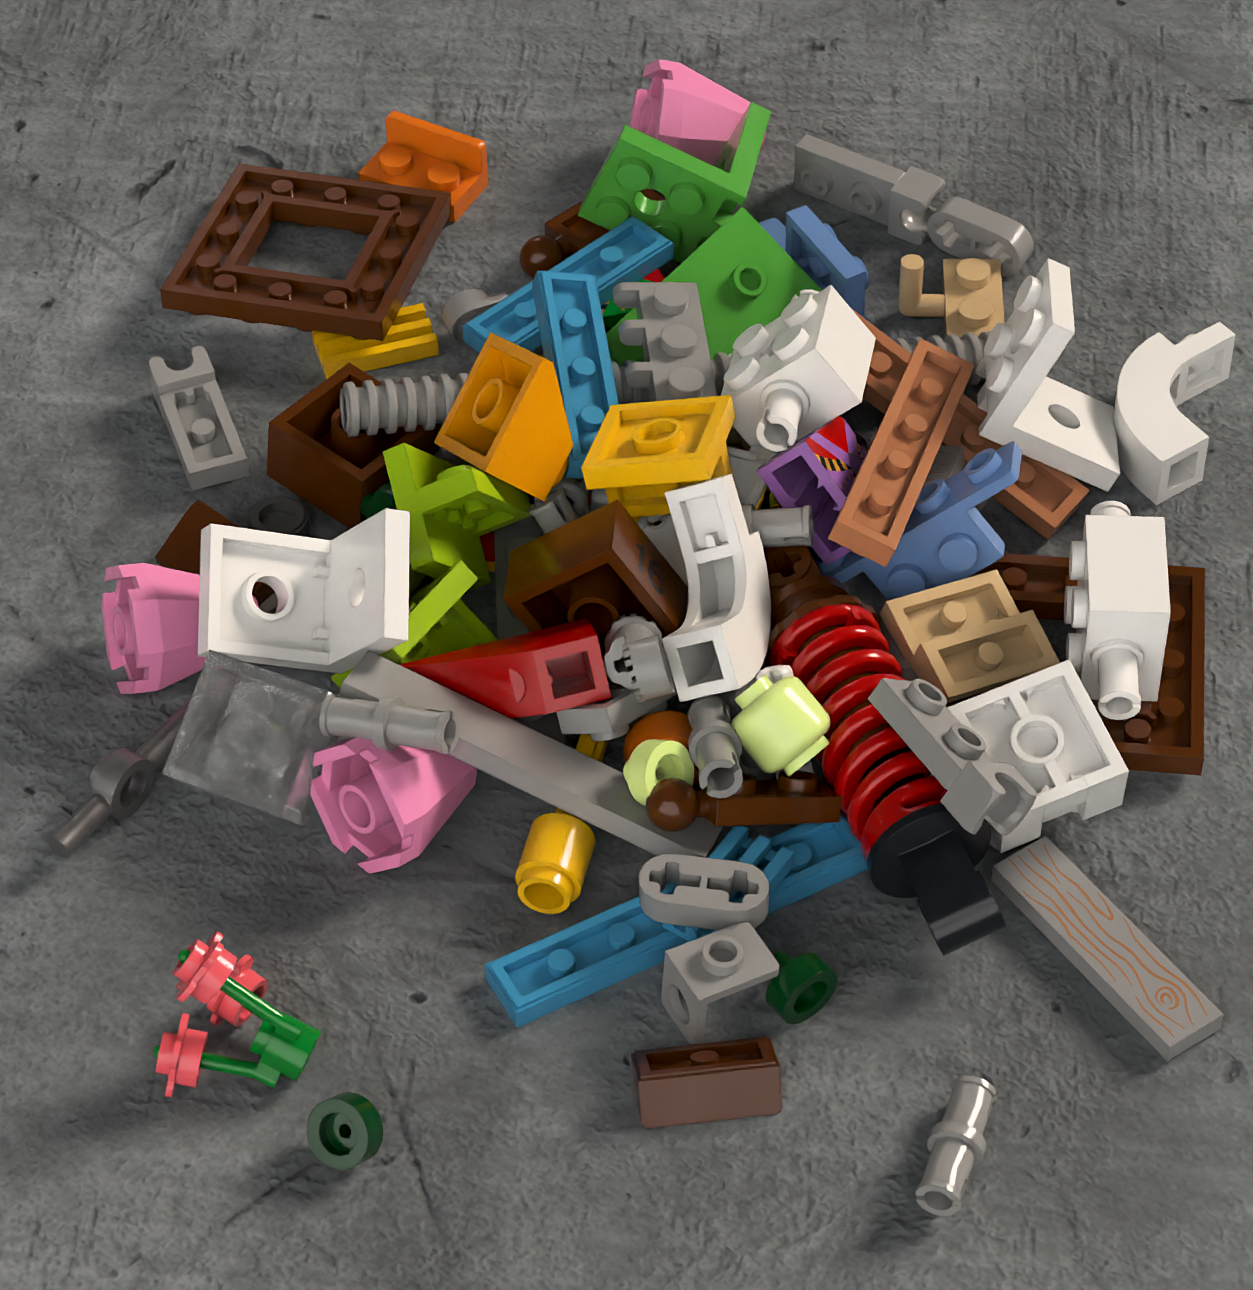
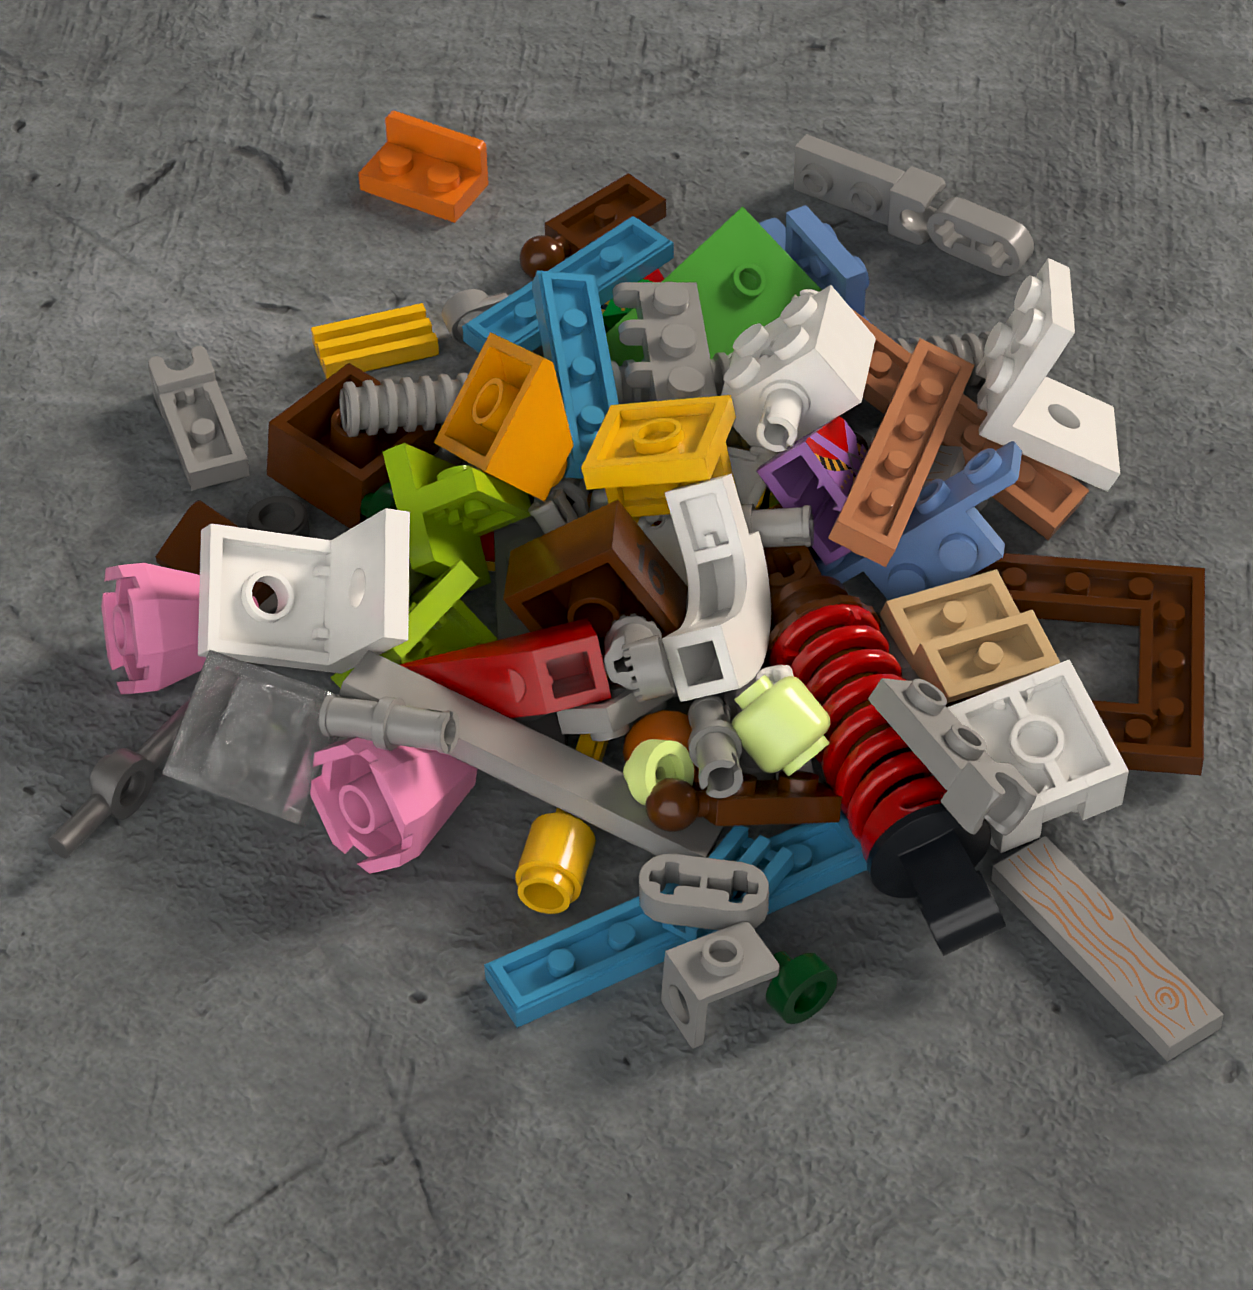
plant [153,931,322,1098] -> none
reddish brown plate [160,163,452,341] -> none
dark green tile [307,1092,383,1170] -> none
bright green bracket [578,102,771,263] -> none
bright pink cone [630,59,766,166] -> none
reddish brown slope [631,1036,782,1128] -> none
tan plate [898,254,1005,339] -> none
light grey pin [915,1076,997,1216] -> none
white brick [1064,501,1171,720] -> none
white arch [1114,322,1236,505] -> none

